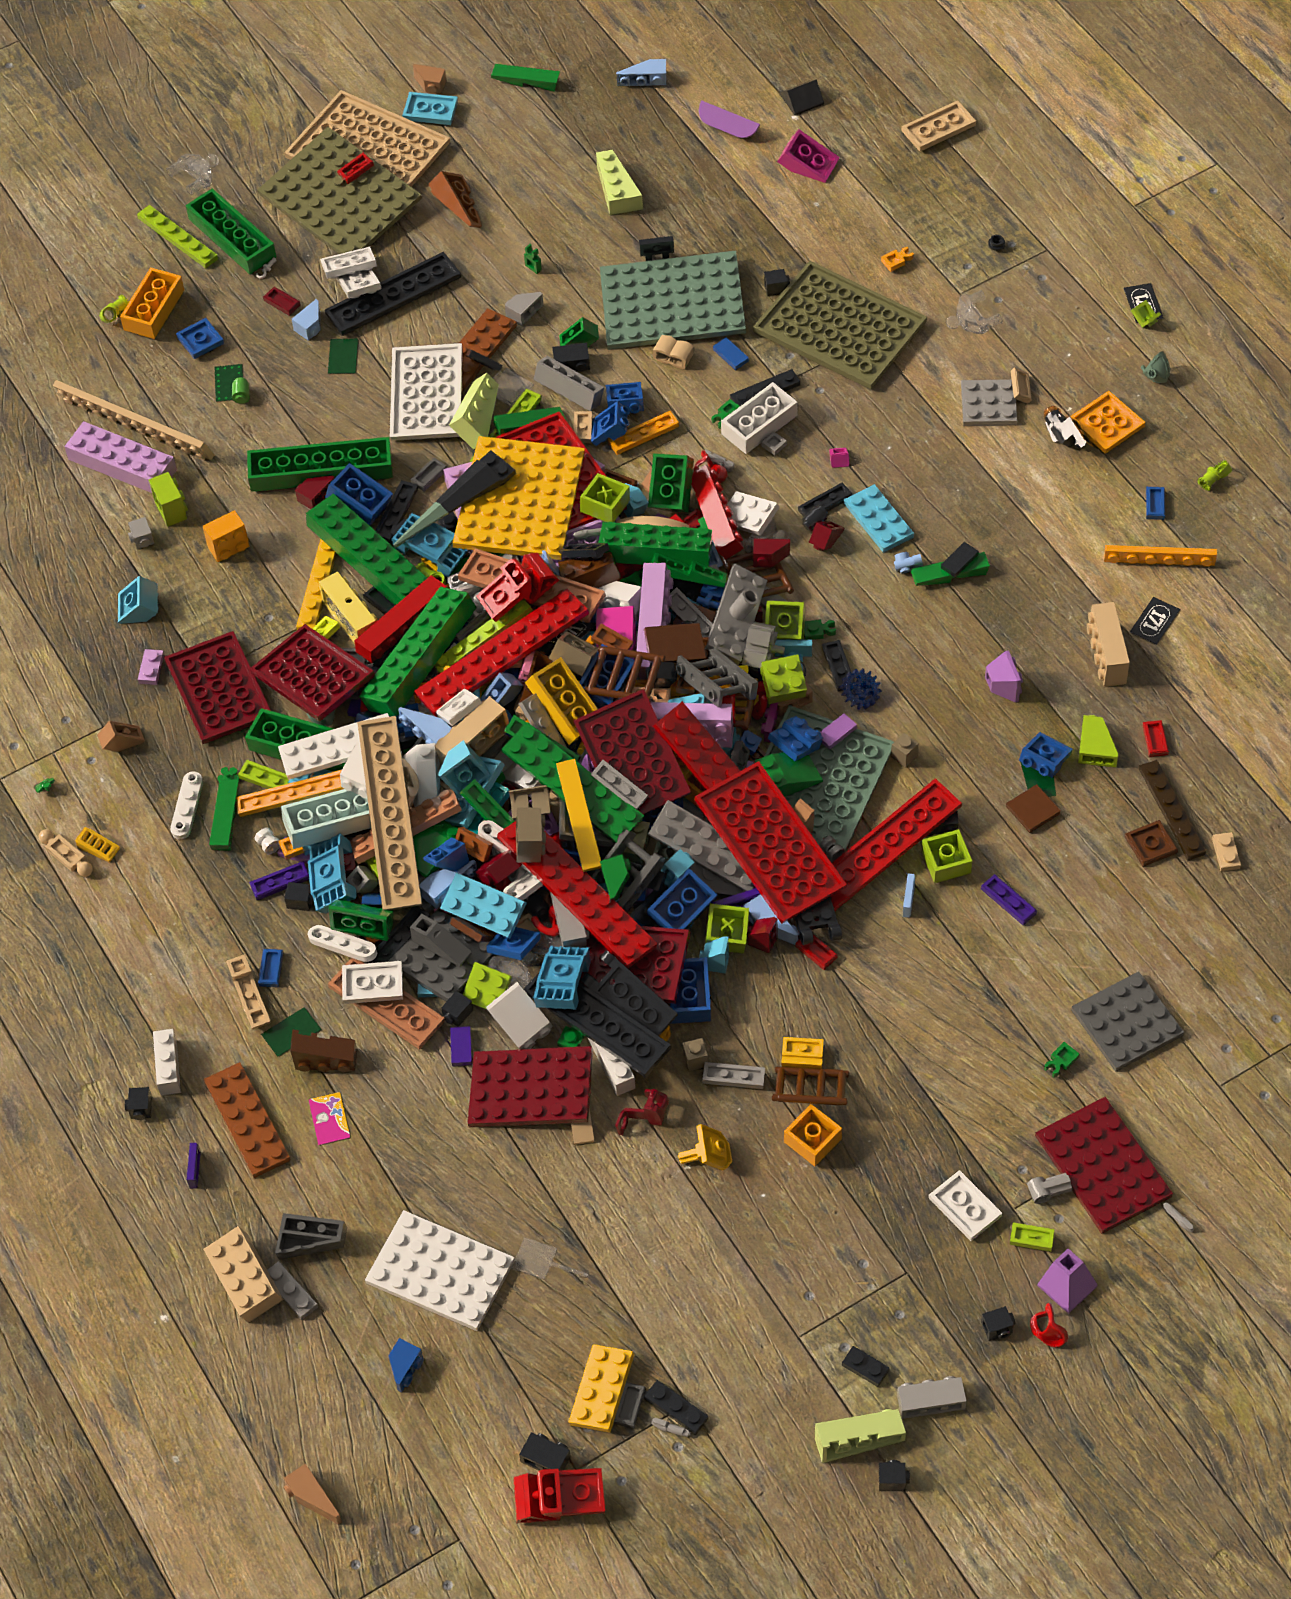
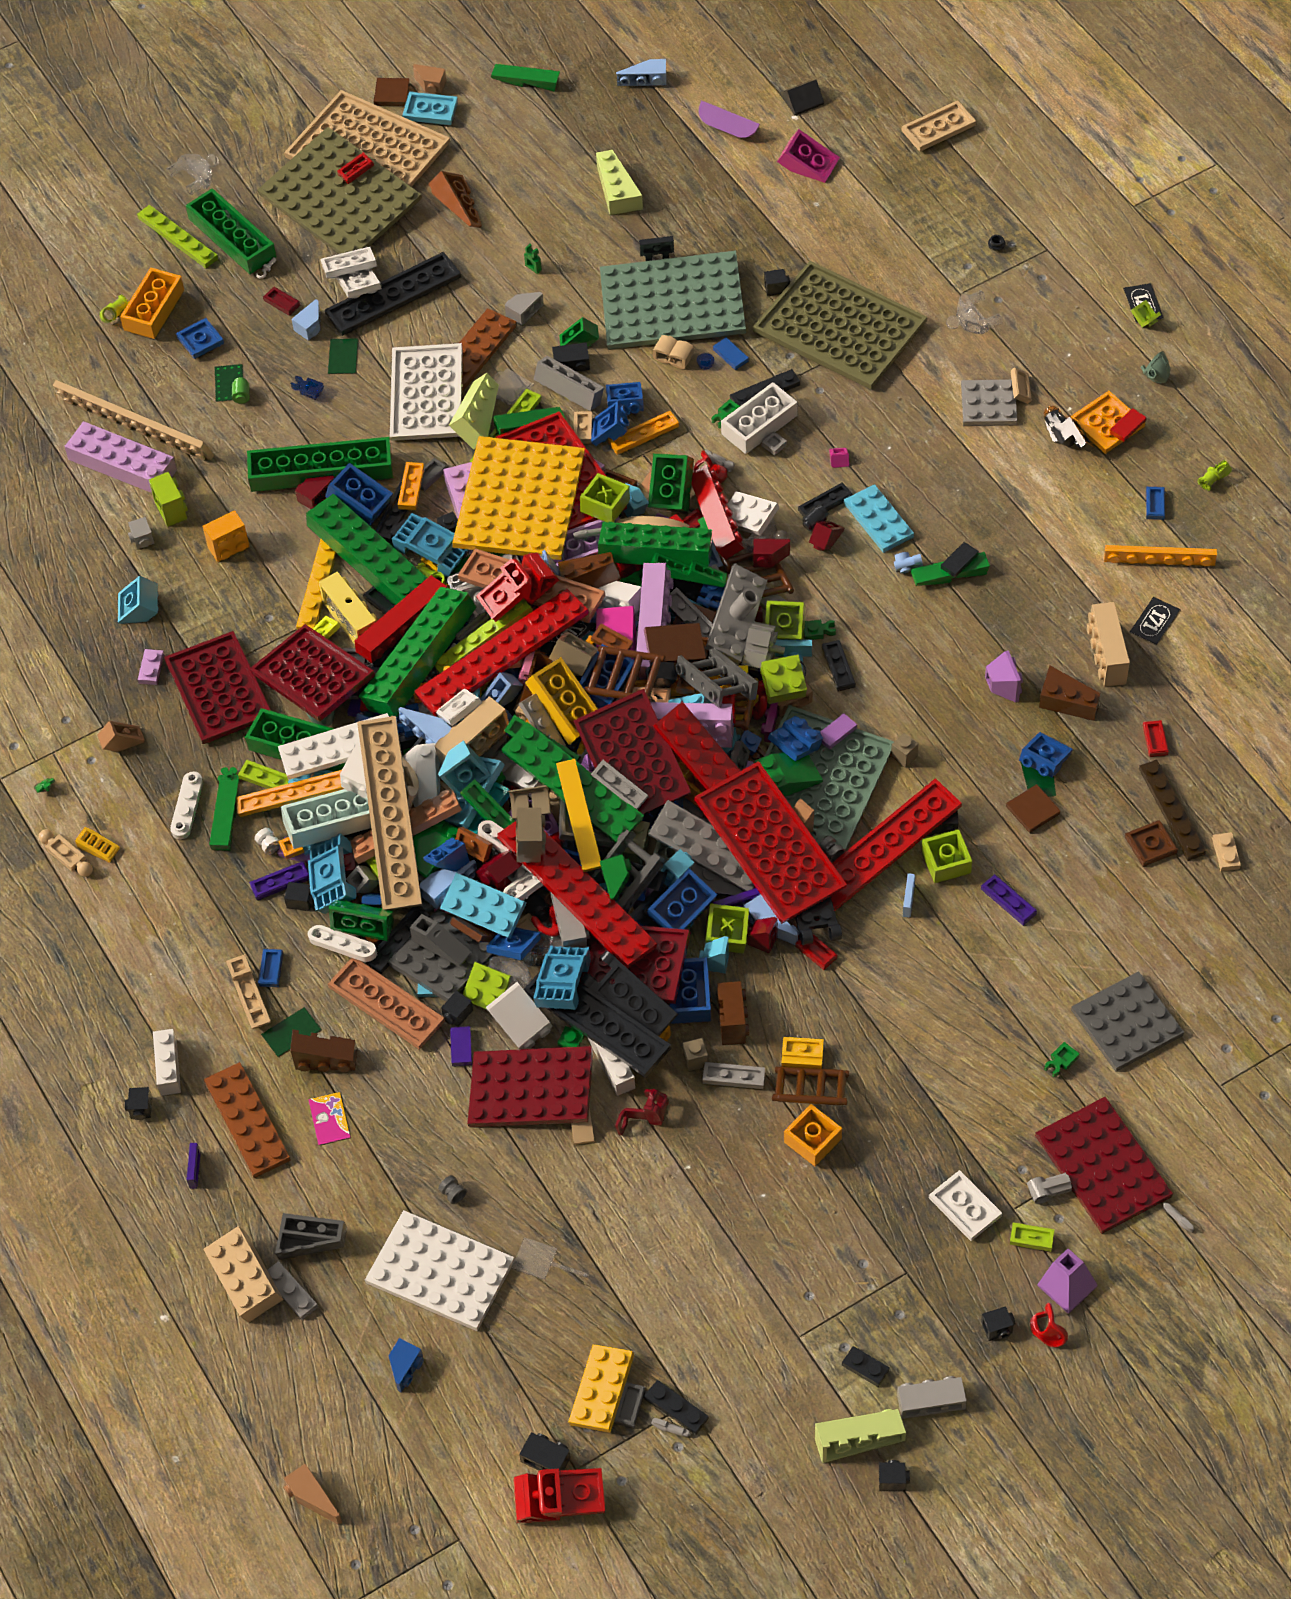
white plate [342,961,403,1004] -> none
black plate [393,450,516,548] -> none
black tile [466,350,503,371] -> none
black plate [559,543,610,560] -> none
yellow piece [678,1124,732,1171] -> none
clear blue gear [840,668,882,710] -> none
light orange plate [881,247,914,272] -> none
lime slope [1078,715,1118,768] -> none
none -> clear blue plate [290,376,324,400]
none -> reddish brown tile [374,78,410,106]
none -> light orange plate [398,462,424,510]
none -> dark grey wheel [438,1175,467,1204]
none -> clear blue plate [697,353,714,370]
none -> reddish brown wedge [717,981,749,1045]
none -> reddish brown wedge [1039,665,1101,721]
none -> red tile [1110,408,1146,442]

